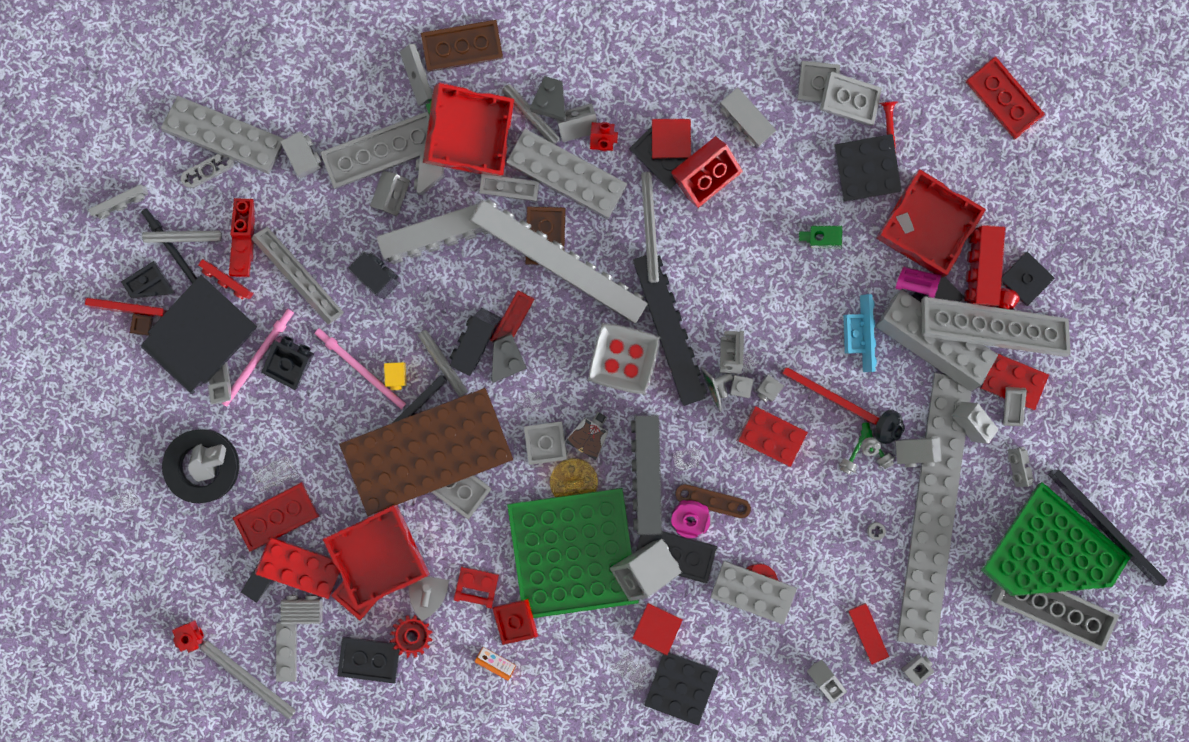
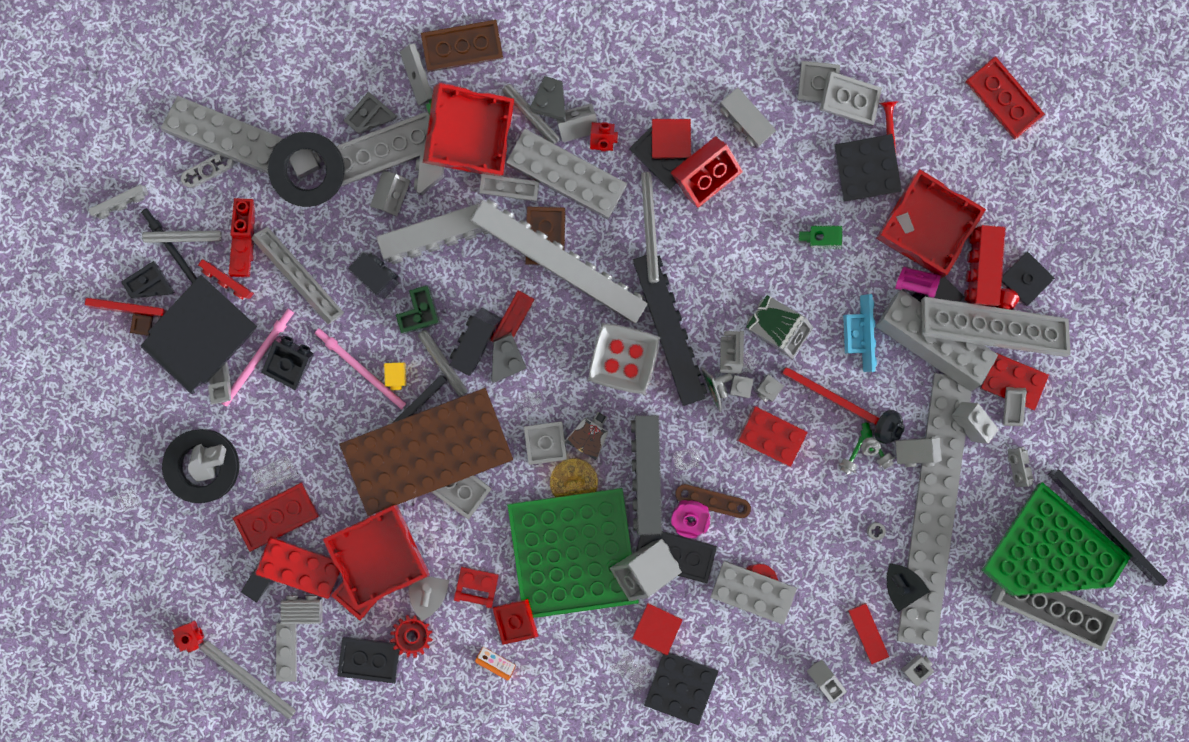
none -> black tyre [268,132,345,207]
none -> dark grey wing [343,91,397,134]
none -> dark green brick [396,285,441,334]
none -> slope [746,295,814,360]
none -> black shield [887,563,930,612]

